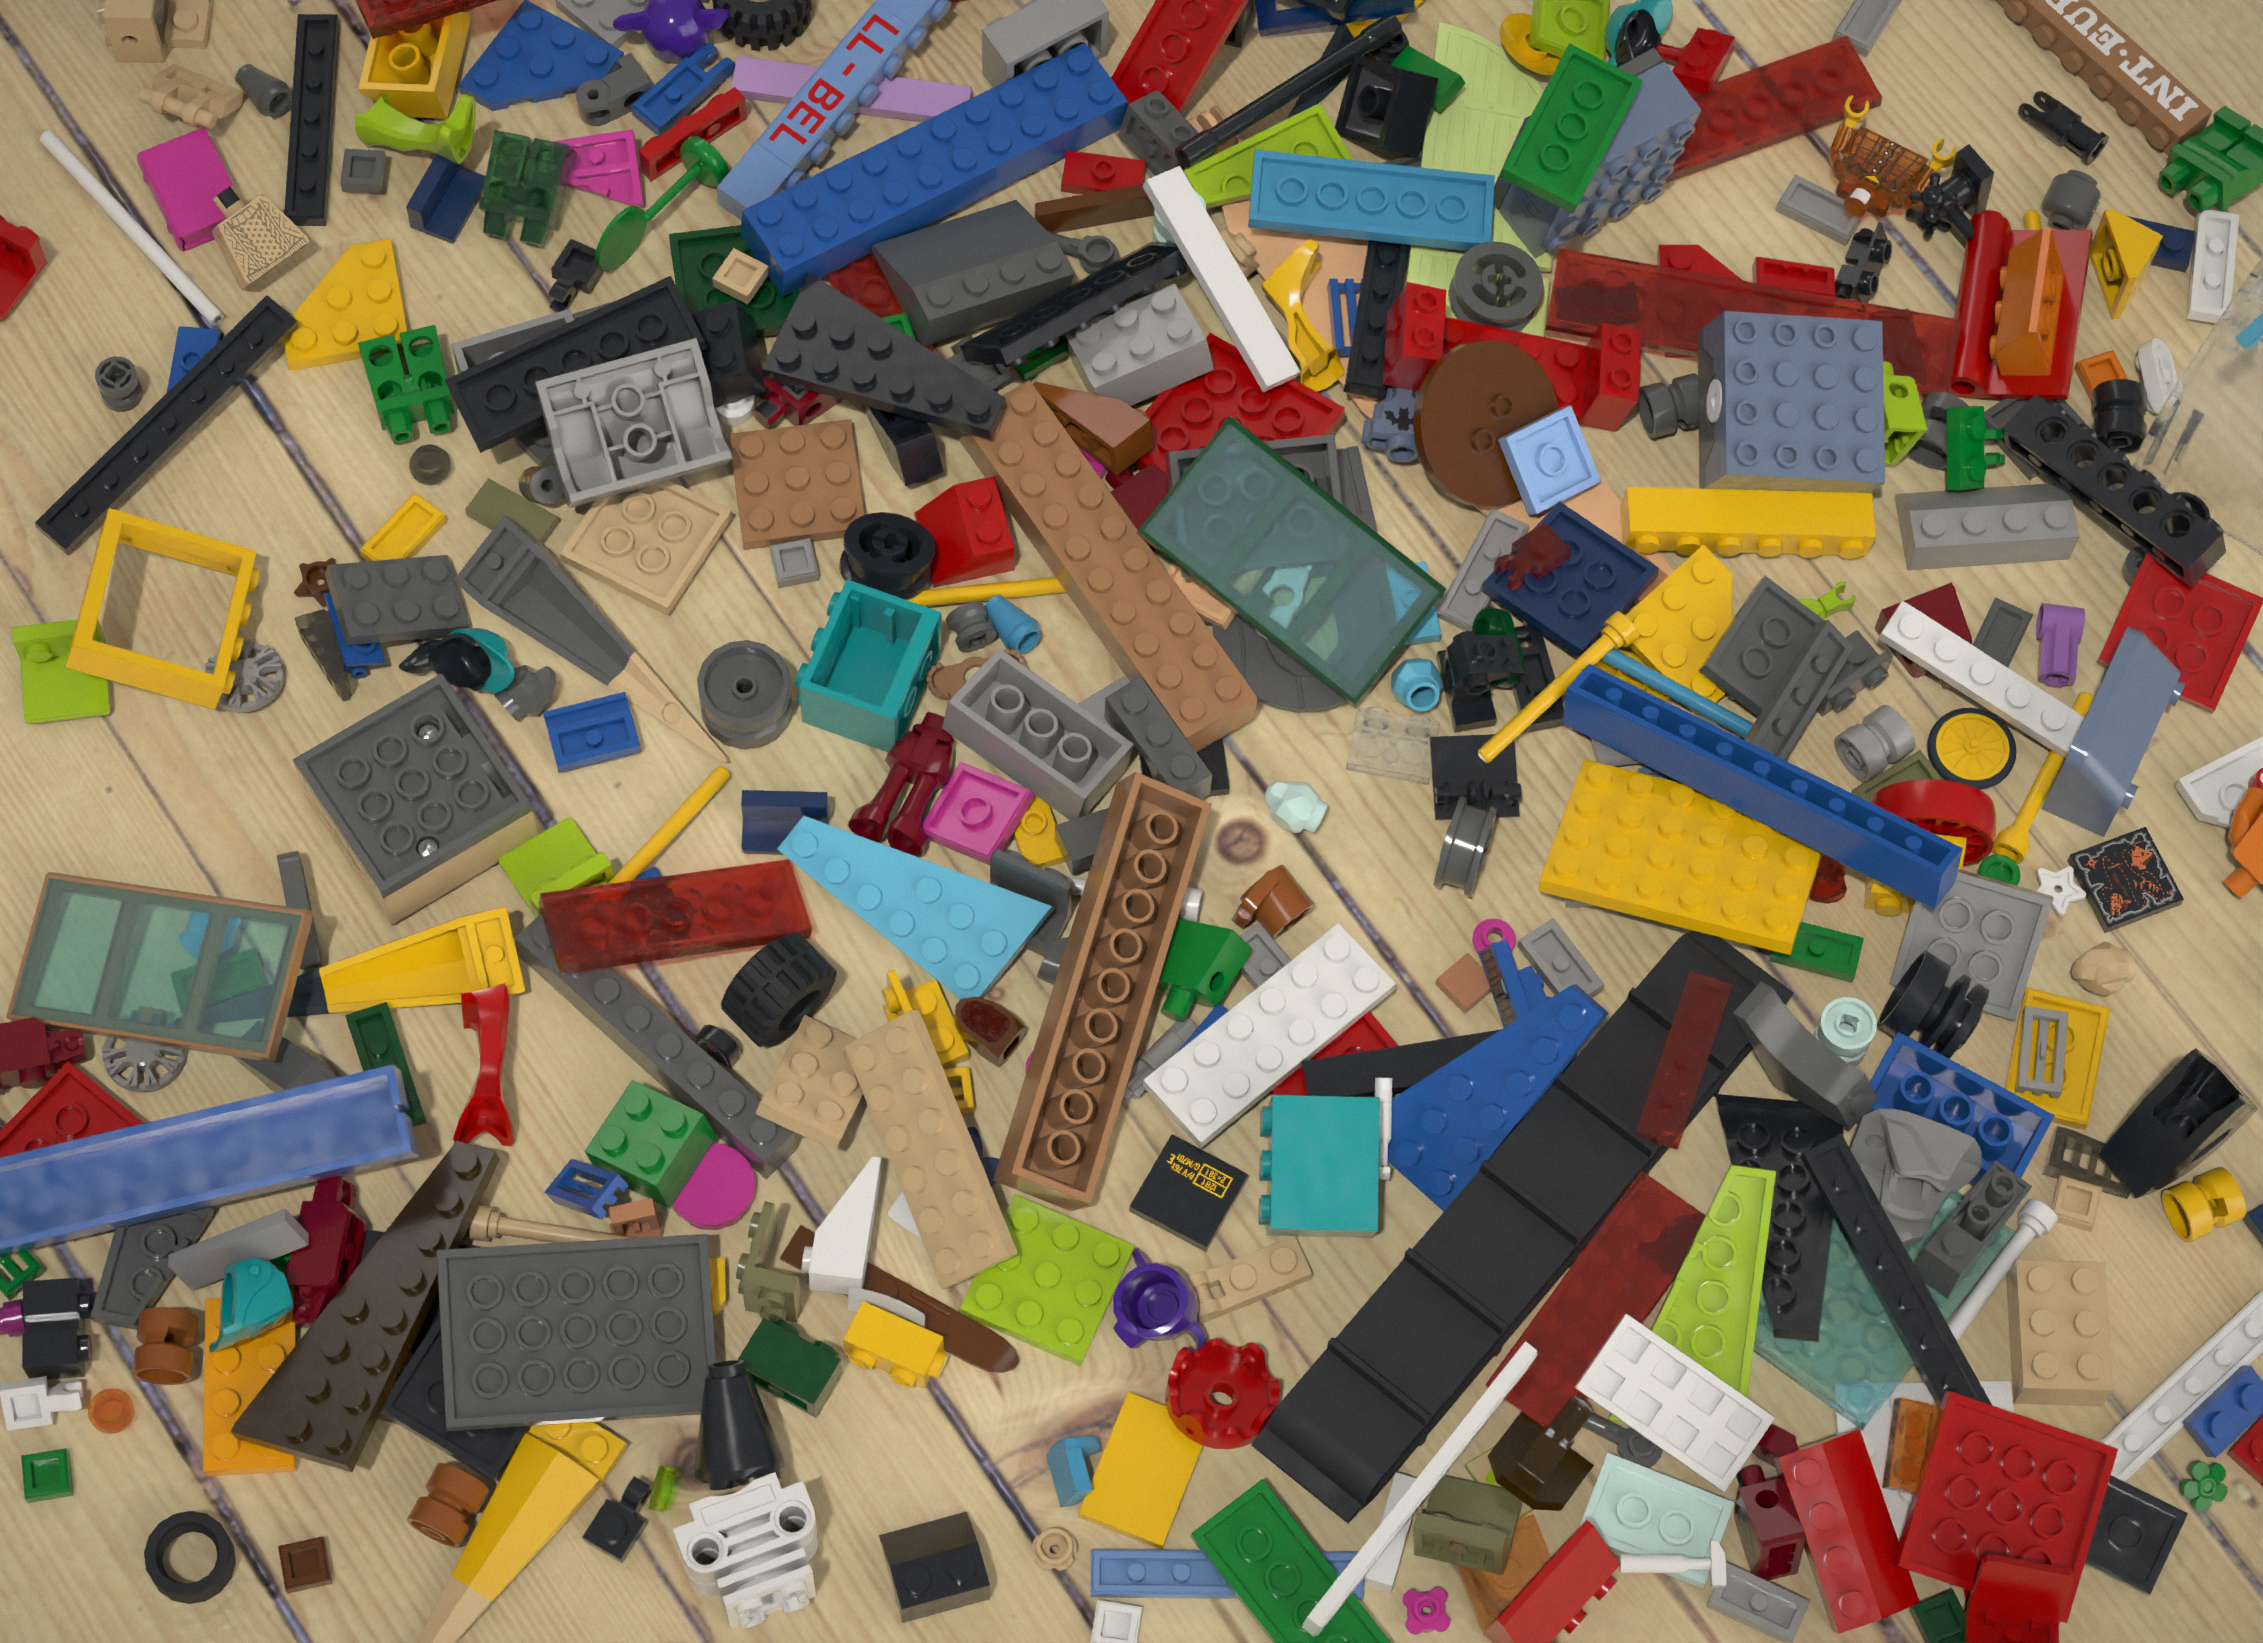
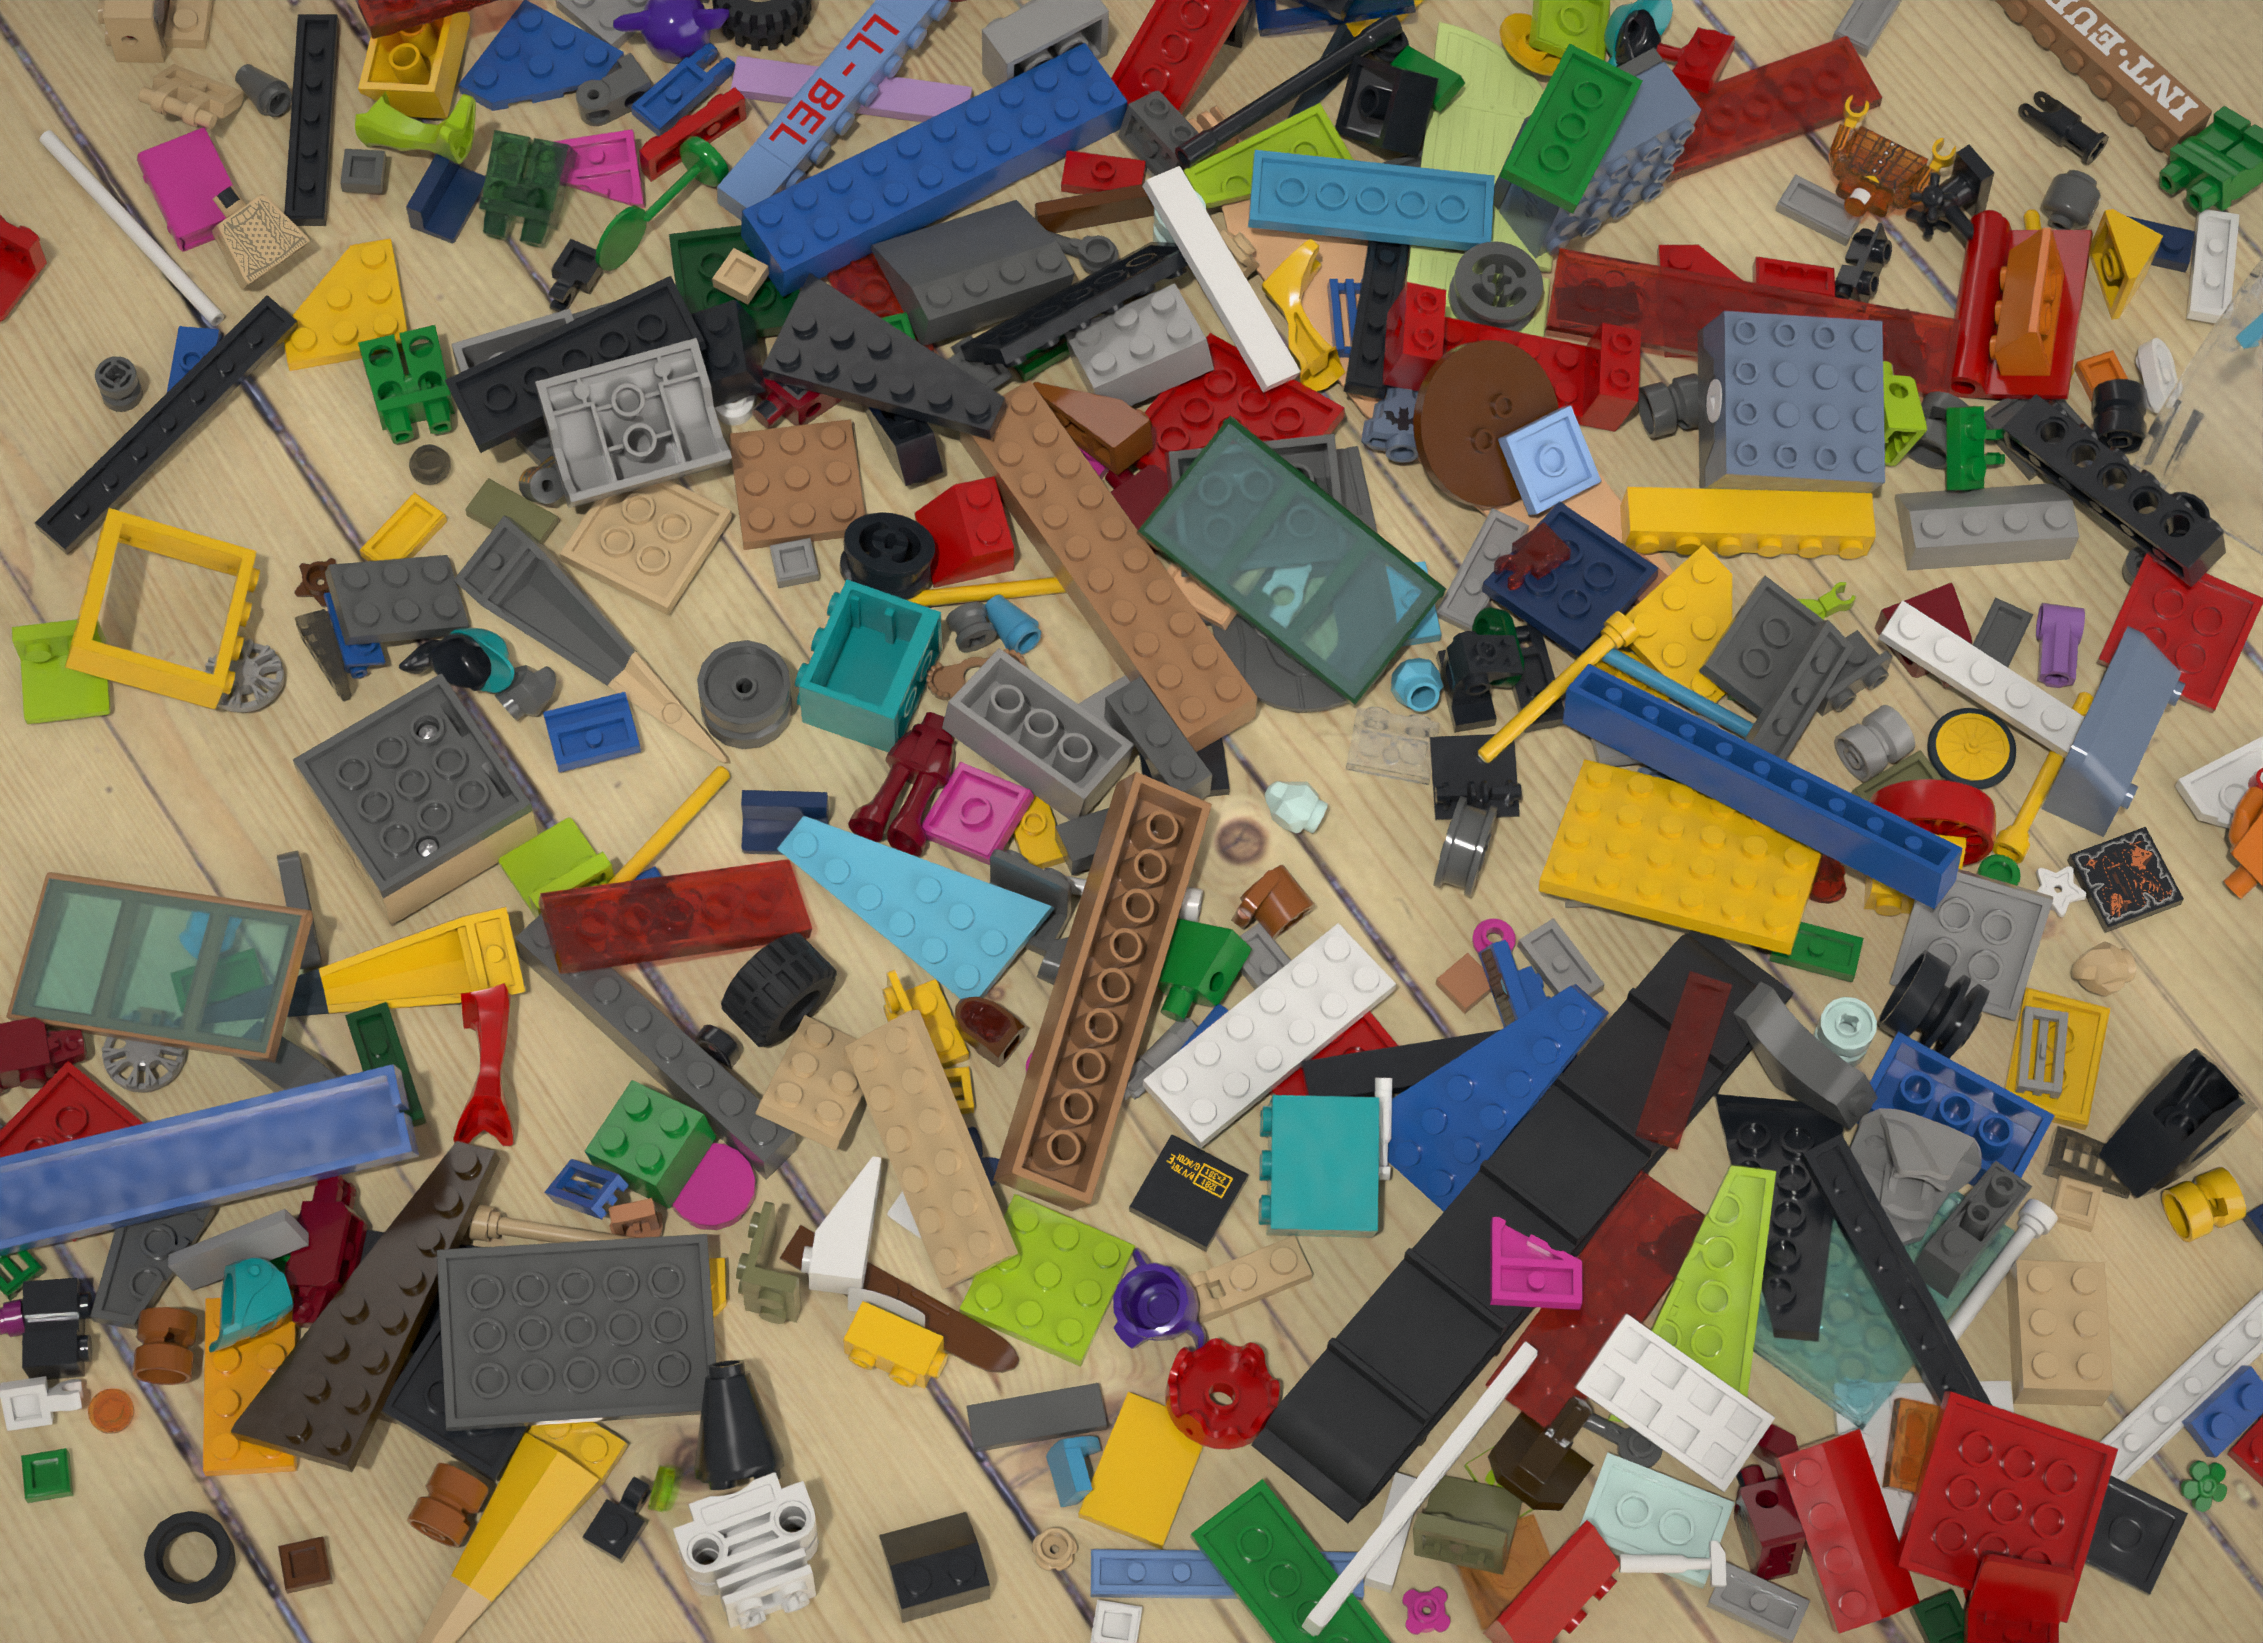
dark green brick [738,1317,843,1418] -> none
none -> dark grey tile [966,1383,1107,1453]
none -> dark pink wing [1490,1217,1582,1310]

